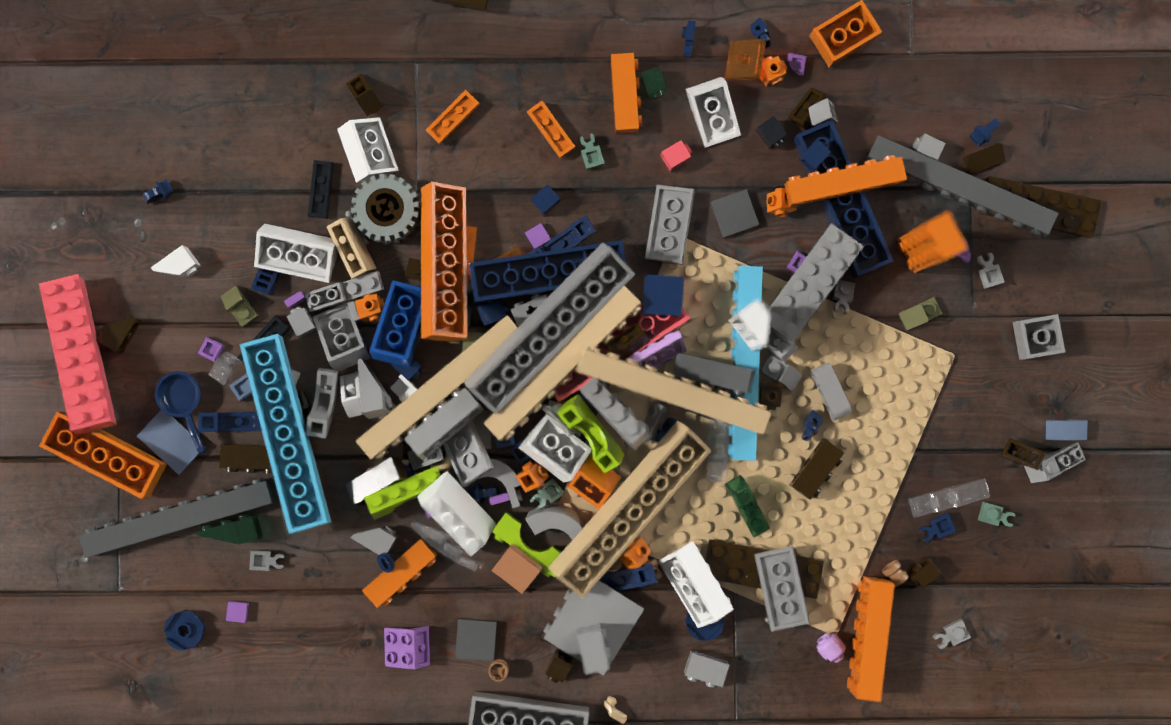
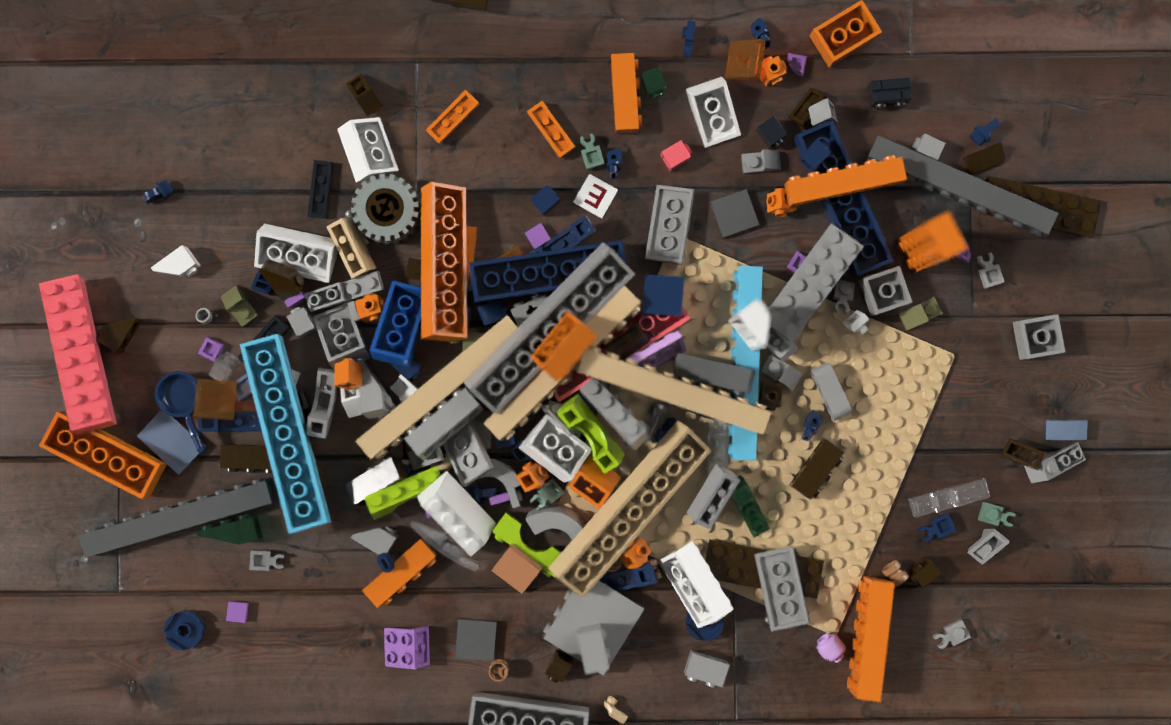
none -> clear orange plate [193,379,238,421]
none -> light grey hinge [195,308,213,324]
none -> dark brown slope [259,259,306,301]
none -> orange brick [334,358,363,390]
none -> orange brick [530,311,597,382]
none -> white sticker [573,174,618,218]
none -> dark blue piece [606,149,622,179]
none -> light grey brick [687,464,740,529]
none -> light grey slope [741,149,781,174]
none -> white tile [842,310,869,335]
none -> light grey brick [858,266,912,316]
none -> black brick [868,77,912,110]
none -> light grey slope [967,529,1009,565]

